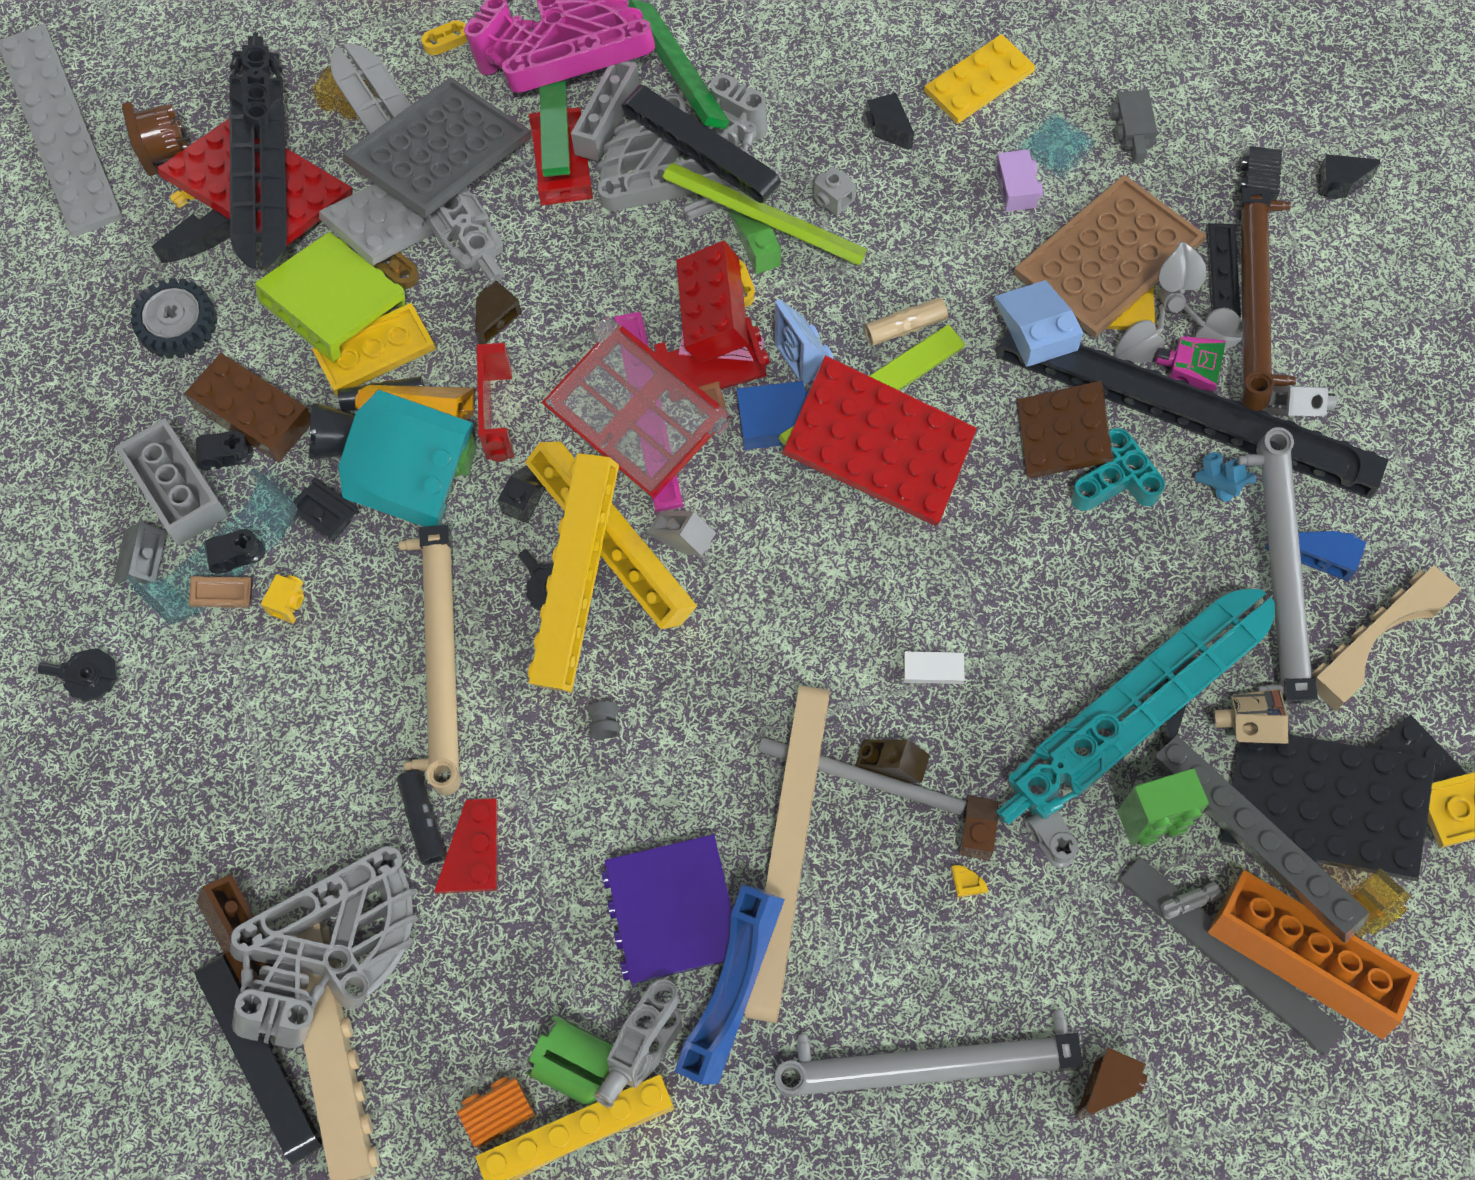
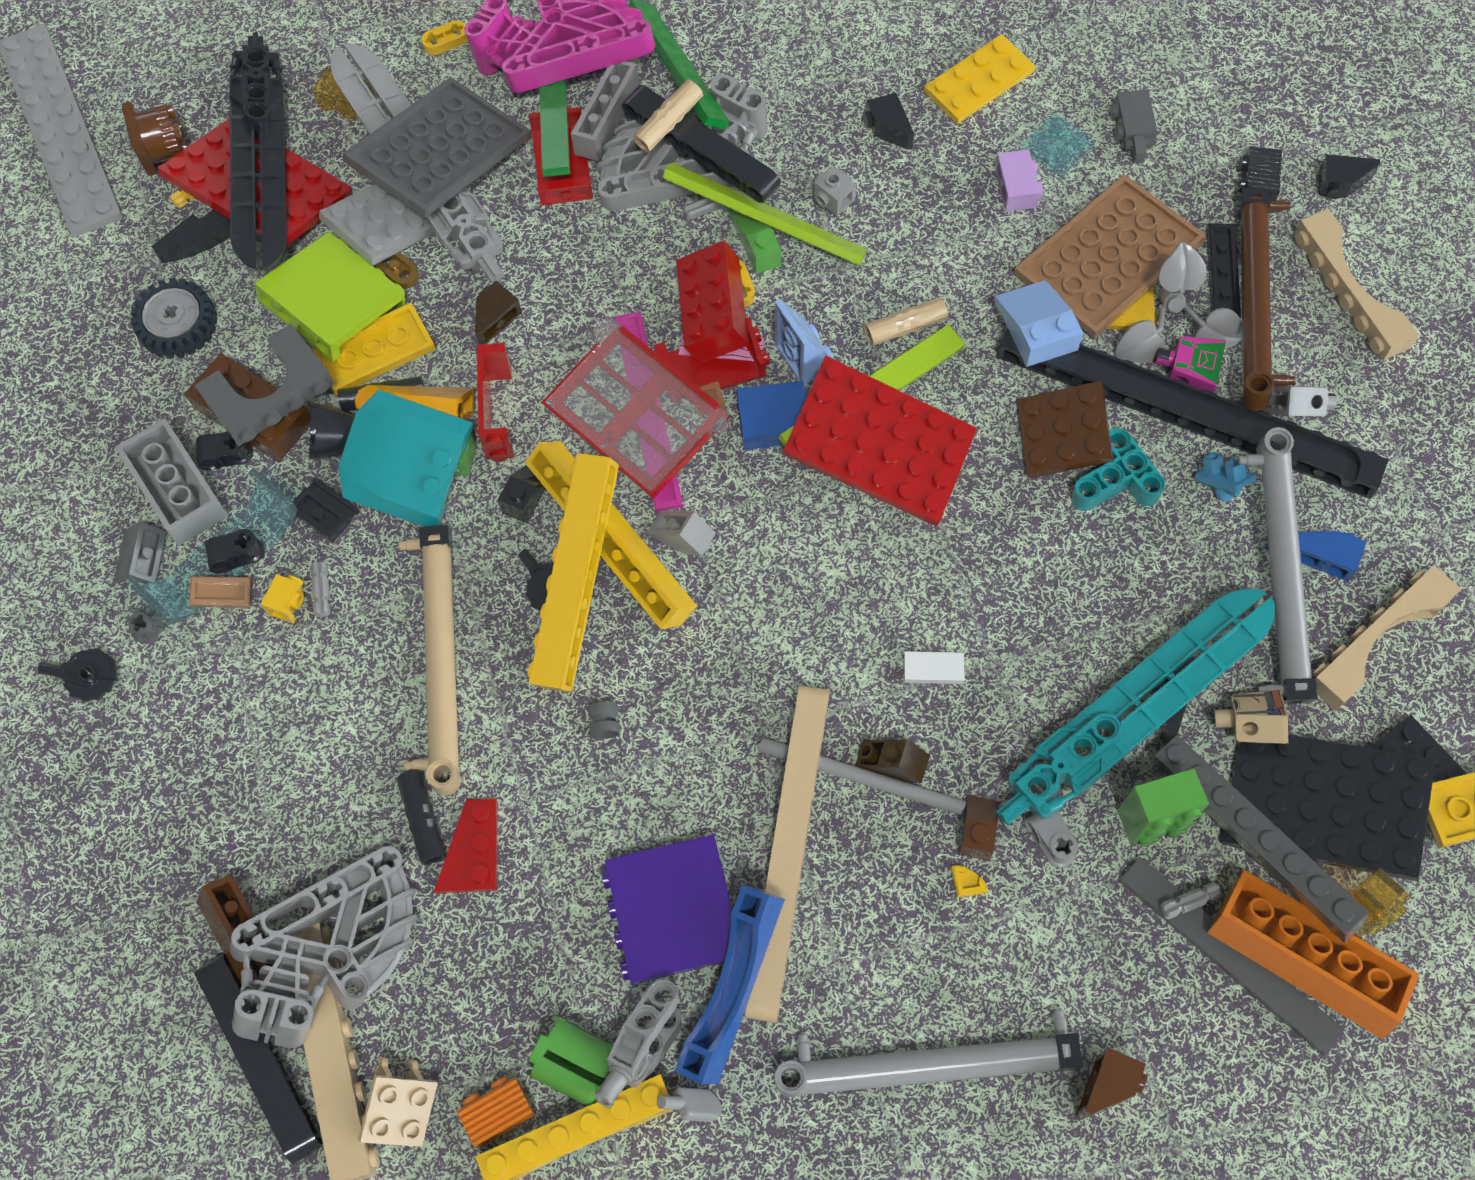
none -> dark grey gear [127,606,166,643]
none -> dark grey arch [194,324,334,446]
none -> light grey axle [311,561,331,617]
none -> tan plate [358,1057,438,1147]
none -> tan axle [633,79,703,153]
none -> light grey piece [657,1087,722,1122]
none -> tan arch [1294,208,1419,361]

